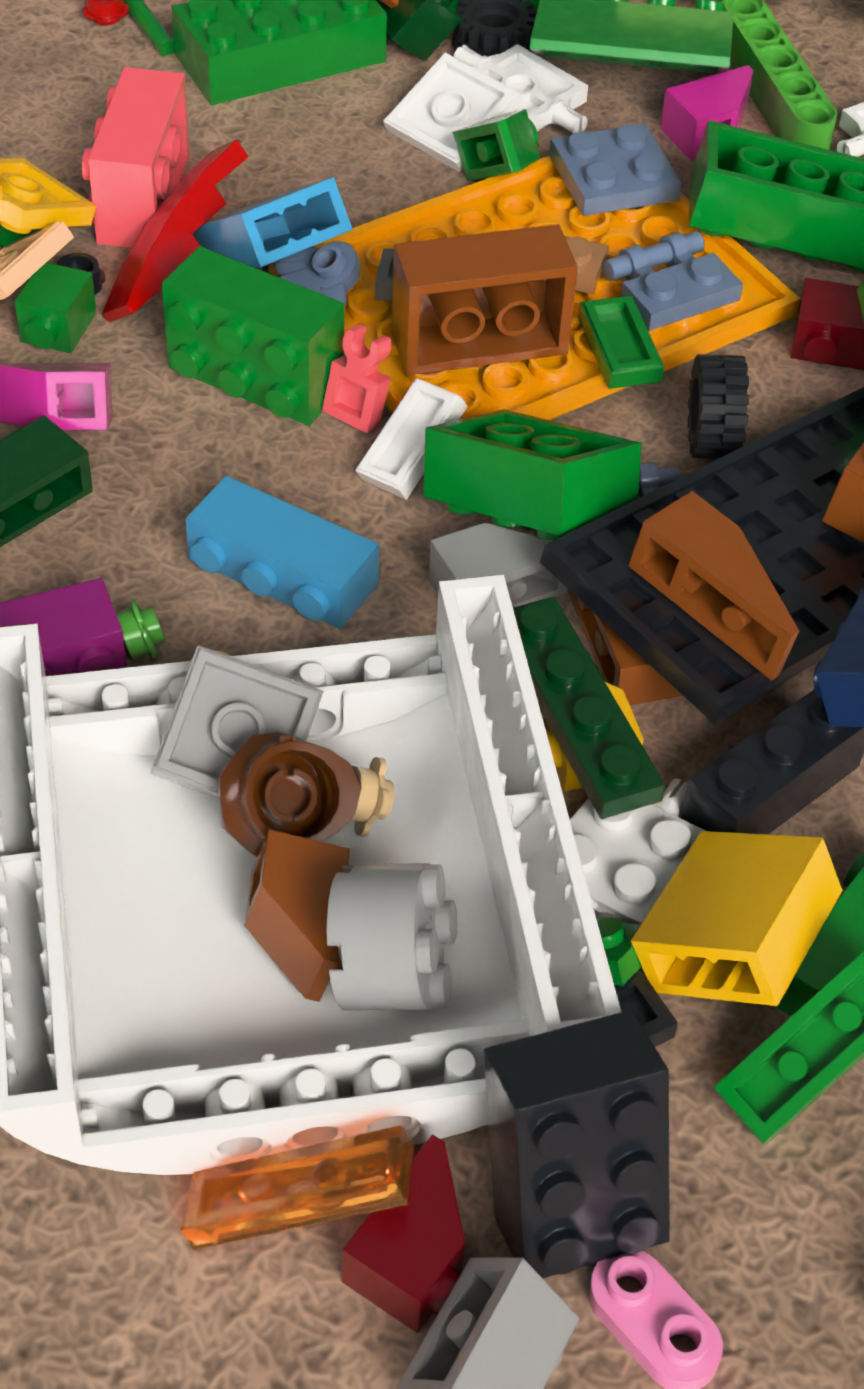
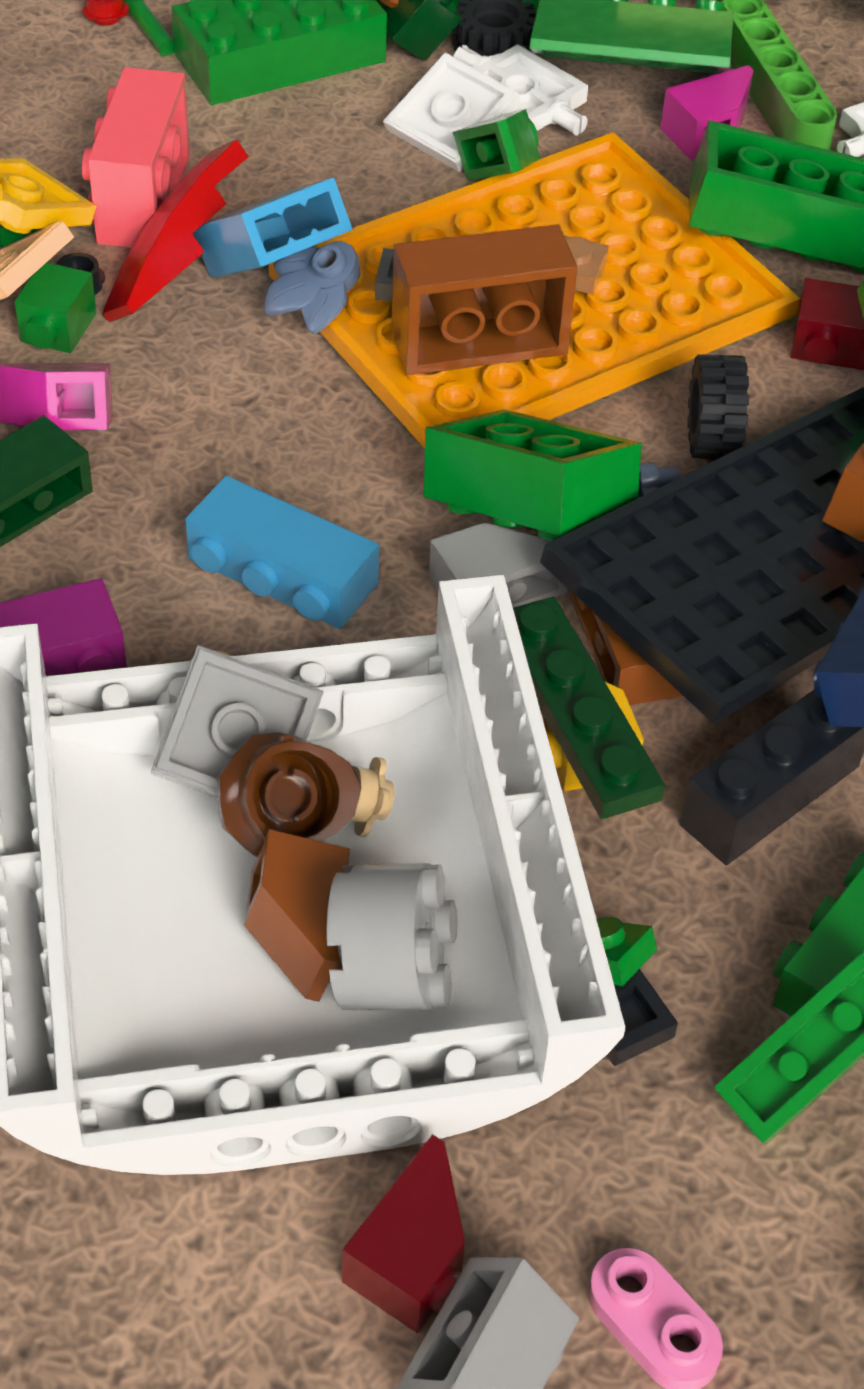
bright green plate [116,600,166,660] -> none
green brick [162,246,344,426] -> none
clear orange plate [180,1125,414,1250] -> none
coral plate [322,324,391,434] -> none
white tile [355,378,468,500] -> none
black brick [484,1010,670,1278] -> none
sand blue plate [549,124,682,216] -> none
white plate [570,779,705,925] -> none
green tile [578,296,665,389] -> none
sand blue plate [603,231,743,331] -> none
dark orange slope [629,491,799,681] -> none
yellow brick [631,831,843,1006] -> none

